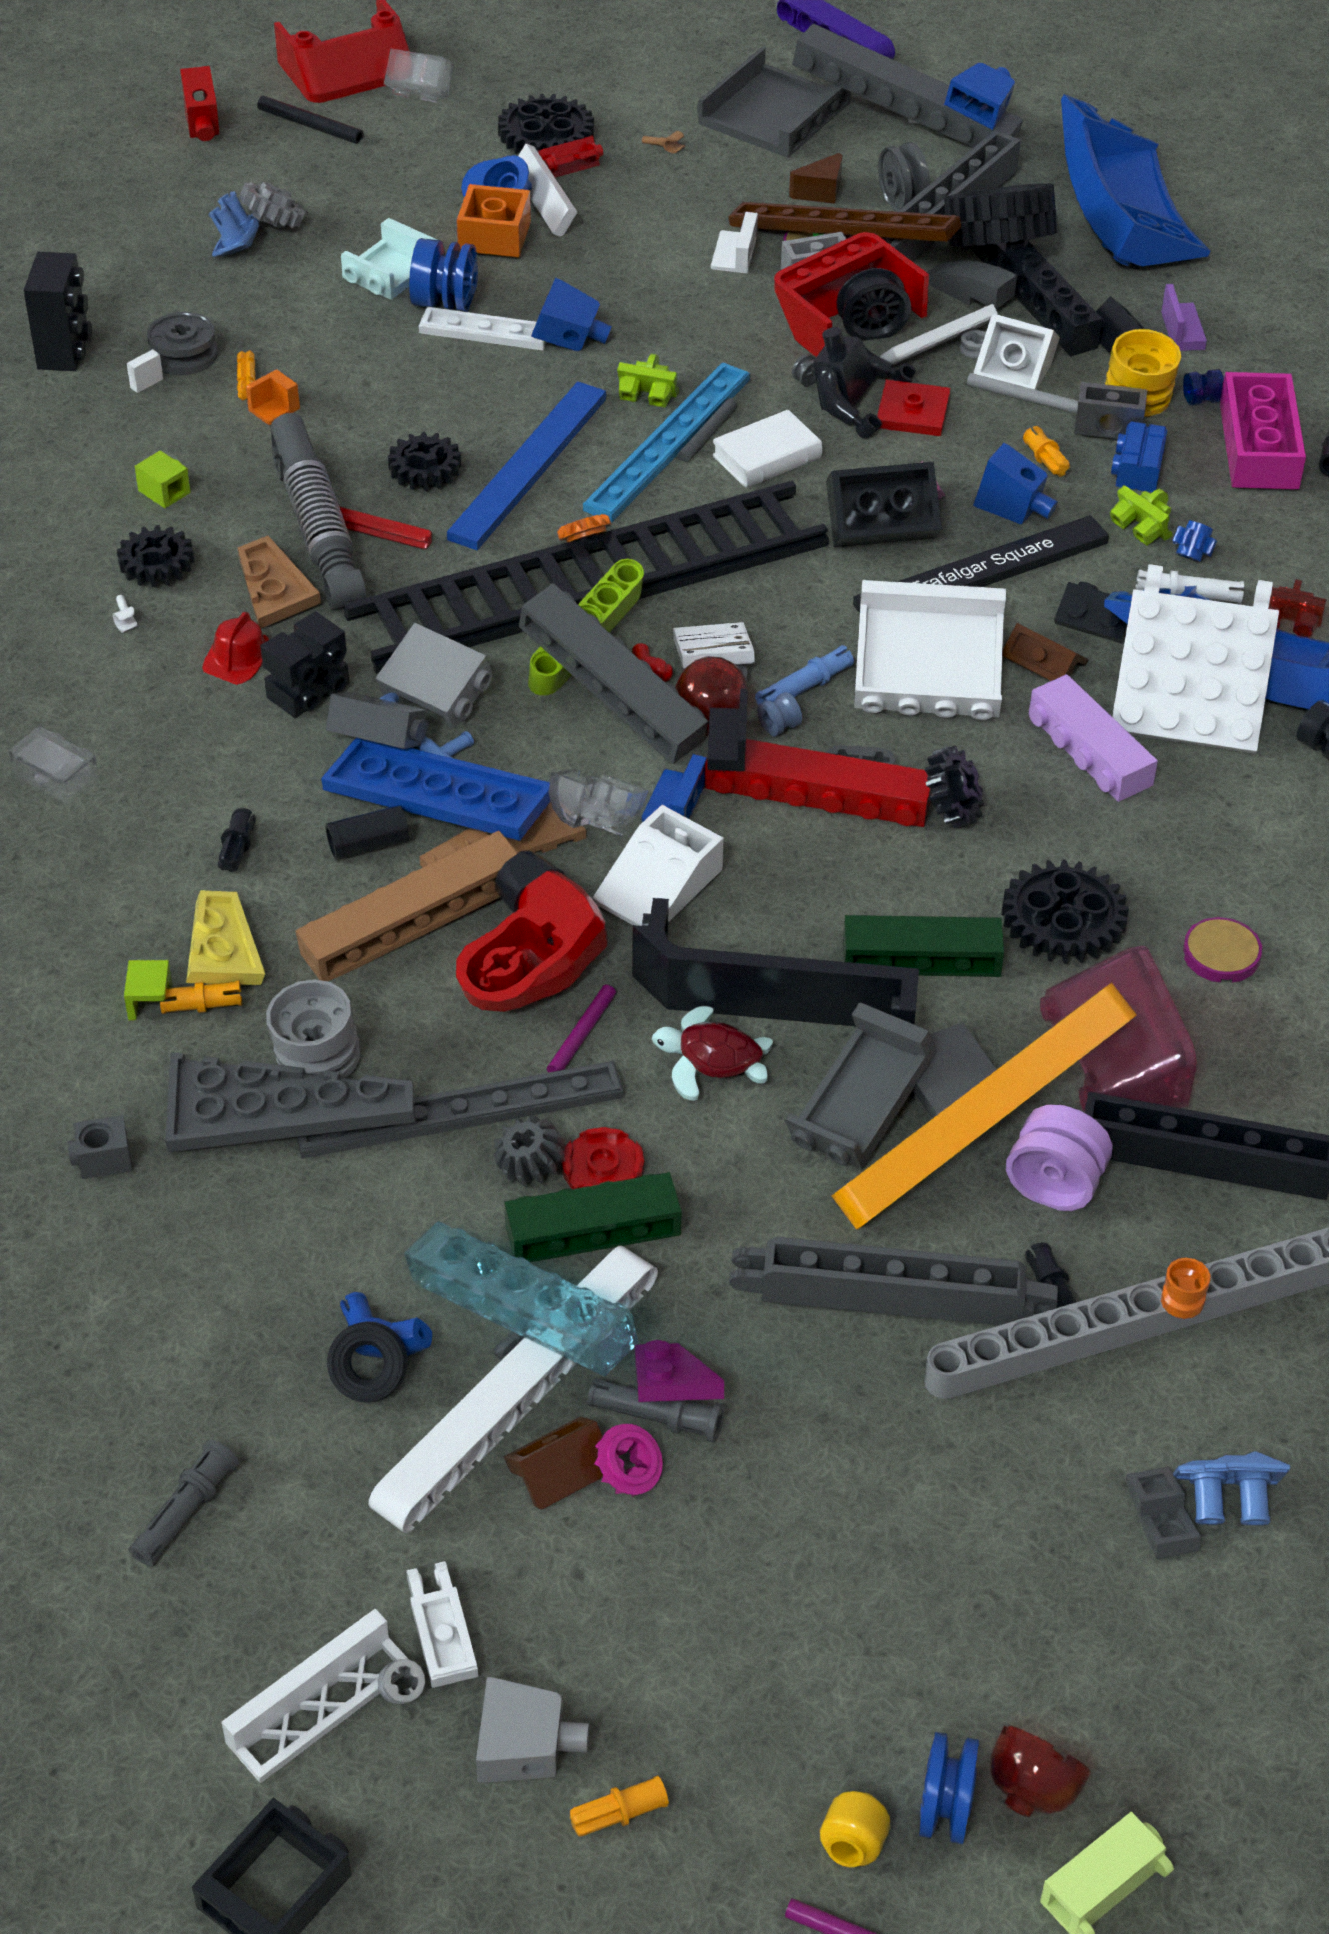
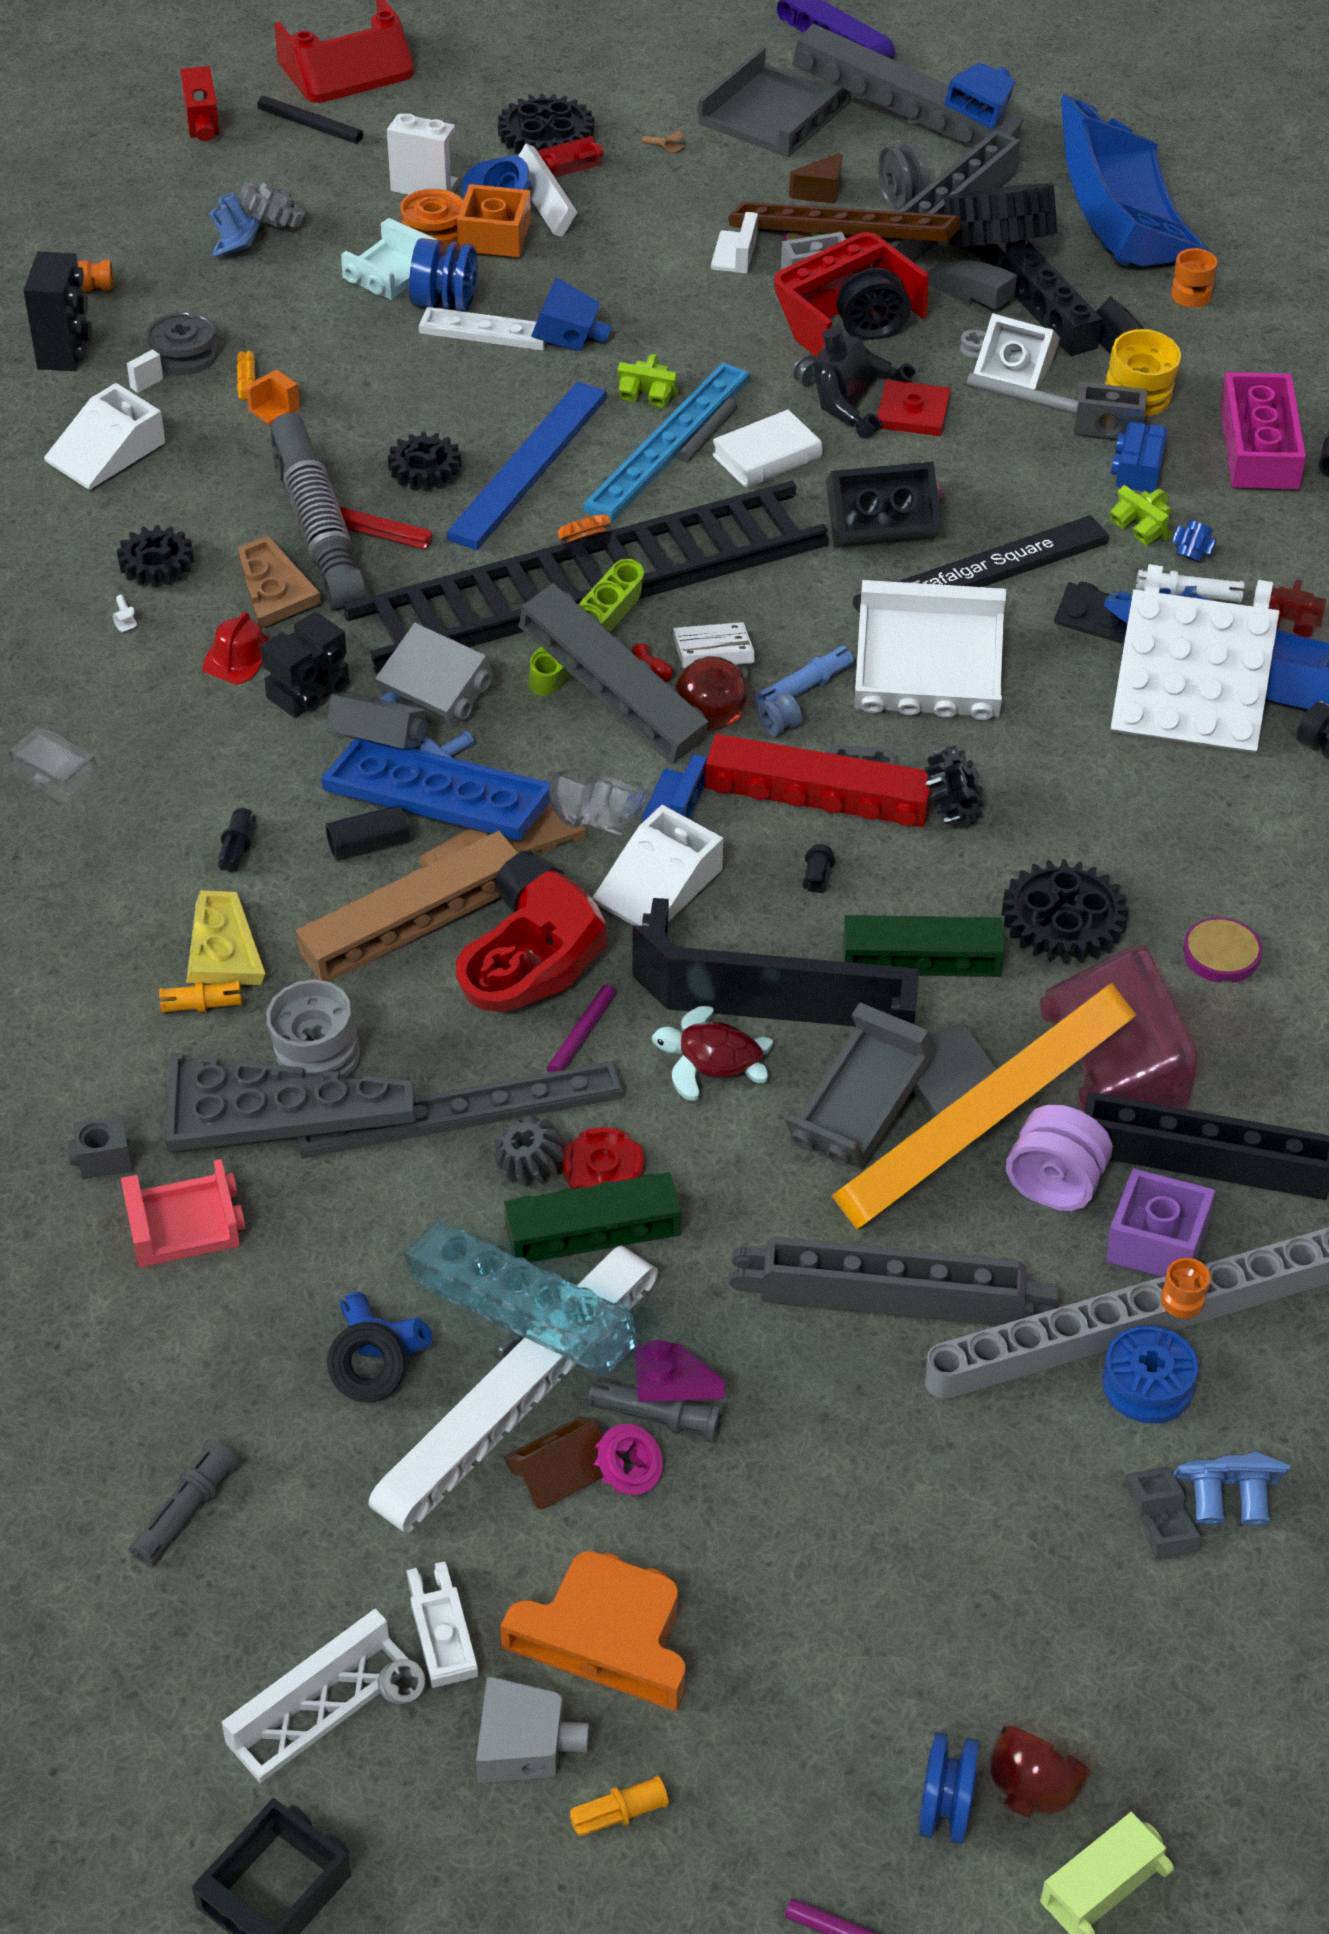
lime panel [124,960,173,1020] -> none
lime brick [134,450,191,508] -> none
clear brick [384,49,454,103] -> none
black panel [707,688,748,771] -> none
yellow head [820,1791,891,1868] -> none
white tile [880,304,998,366] -> none
blue torso [973,443,1058,525] -> none
reddish brown panel [1002,623,1089,681] -> none
light orange axle [1023,426,1070,477] -> none
black axle [1025,1242,1077,1308] -> none
lavender brick [1029,674,1158,802] -> none
medium lavender panel [1161,284,1207,351] -> none
clear blue wheel [1183,369,1224,405] -> none
none -> white slope [44,383,165,490]
none -> orange wheel [78,259,114,293]
none -> coral panel [121,1159,245,1268]
none -> white panel [387,114,458,195]
none -> orange wheel [400,189,463,247]
none -> orange brick [500,1551,685,1712]
none -> black pin [802,844,836,893]
none -> blue wheel [1102,1326,1199,1423]
none -> medium lavender brick [1106,1168,1215,1277]
none -> orange wheel [1171,248,1218,307]

